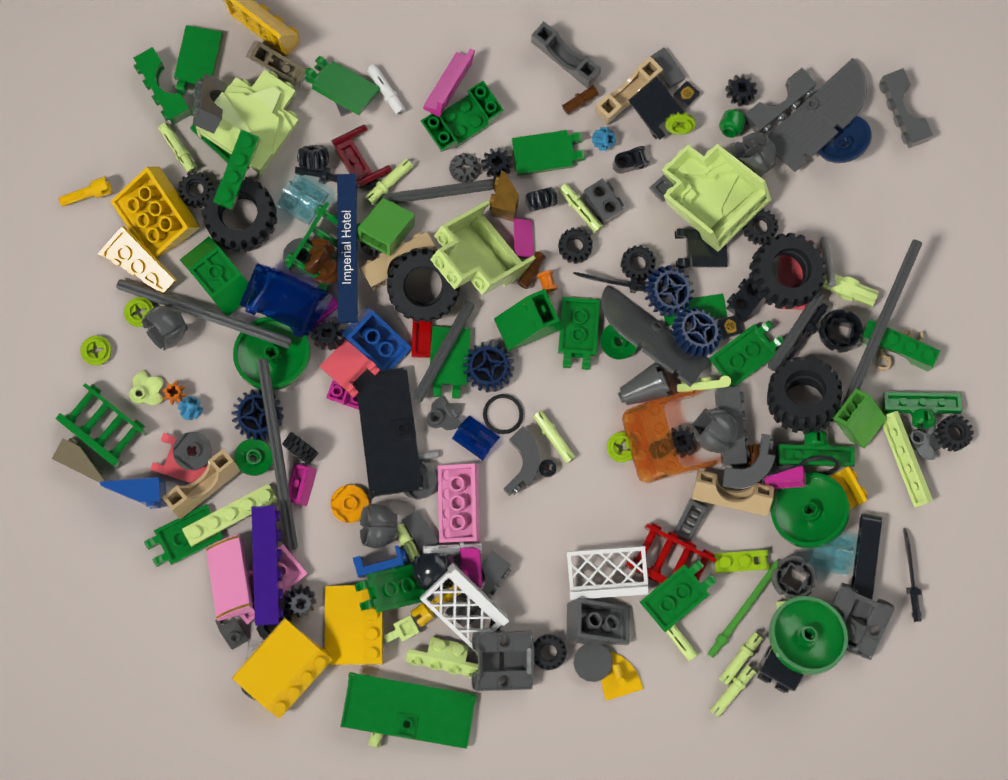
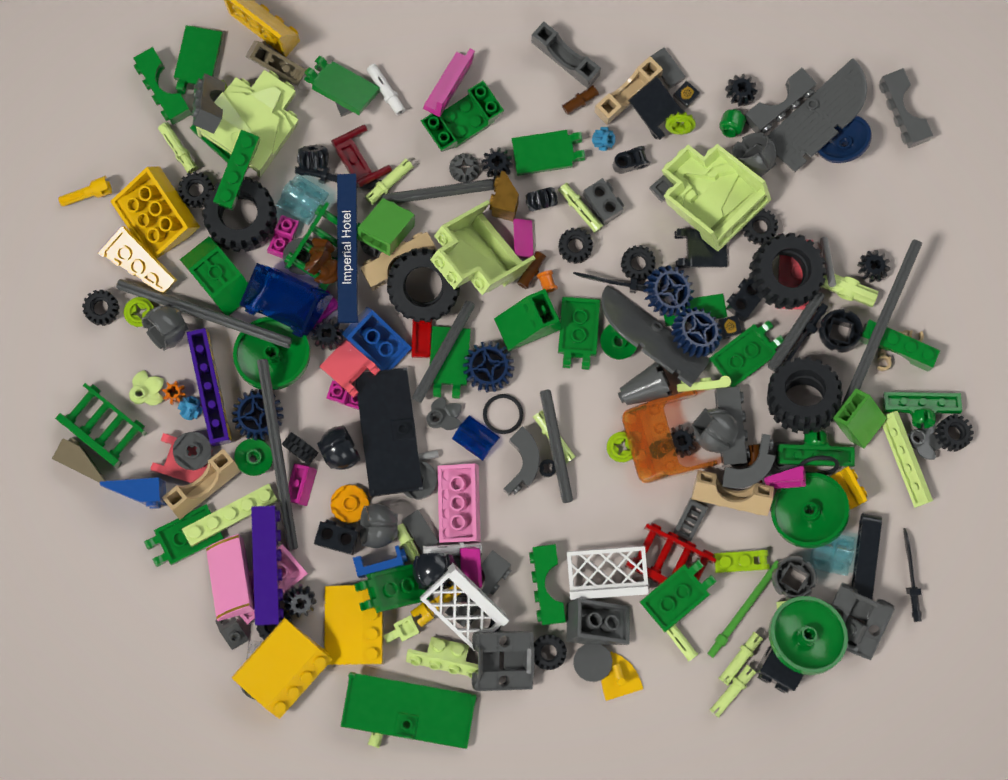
lime gear [80,335,111,366] -> none
none -> black tyre [82,289,120,326]
none -> dark purple brick [186,328,232,447]
none -> dark pink slope [267,215,299,258]
none -> black brick [314,519,359,556]
none -> black piece [317,425,361,470]
none -> green arch [529,544,566,626]
none -> dark grey axle [540,389,573,503]
none -> black gear [857,250,890,283]

